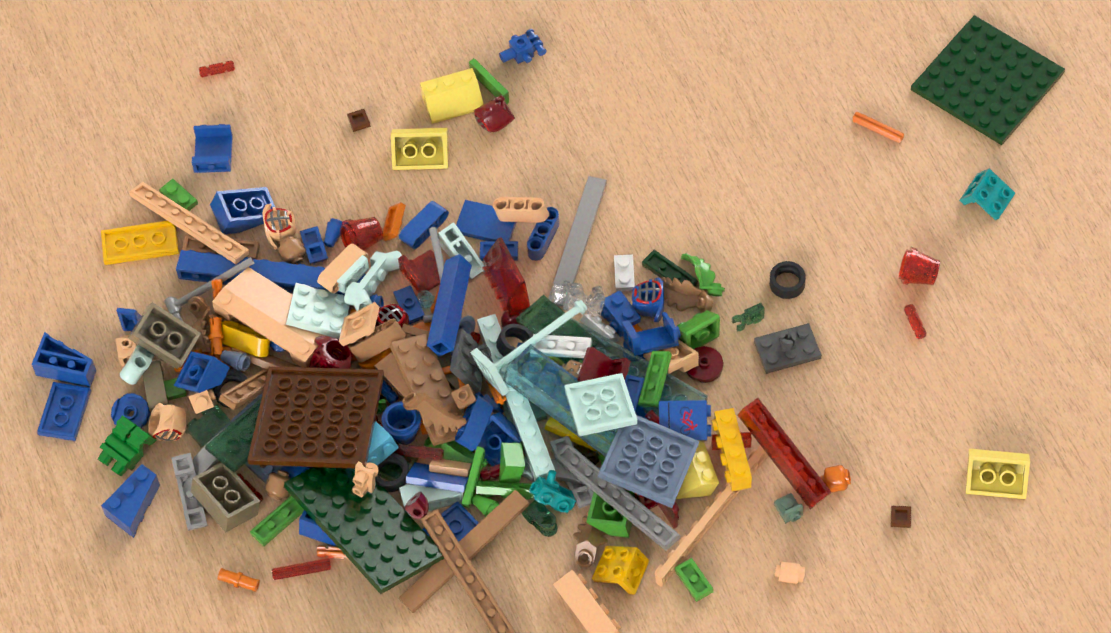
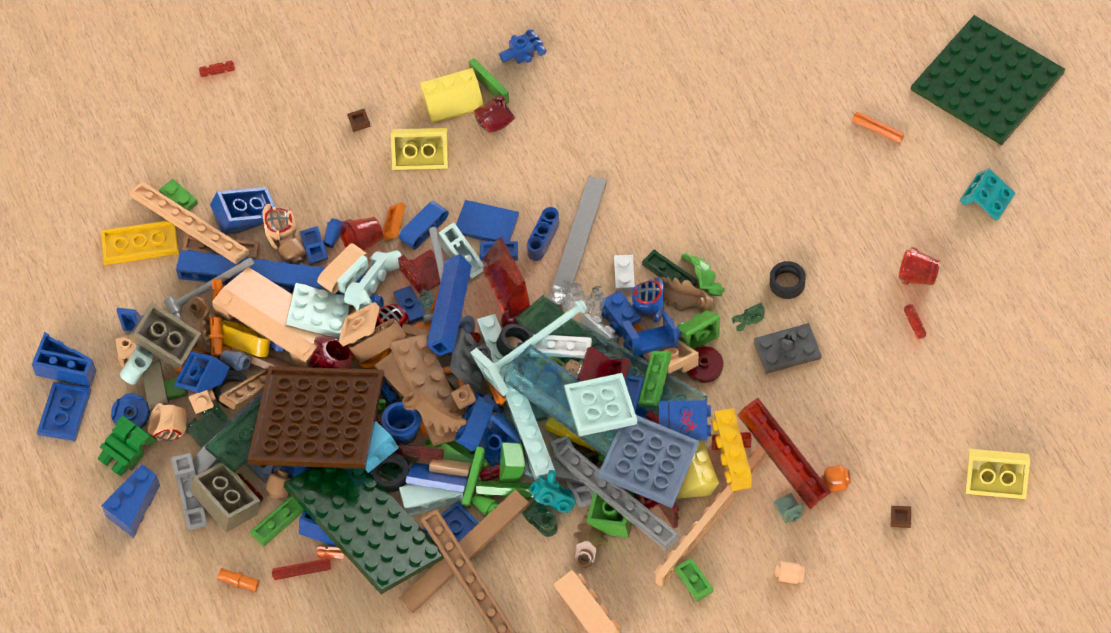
blue panel [192,124,233,173] -> none
light nougat hips [352,461,378,497] -> none
dark red piece [404,491,429,519] -> none
light nougat beam [493,197,549,223] -> none
yellow bracket [592,546,650,595] -> none

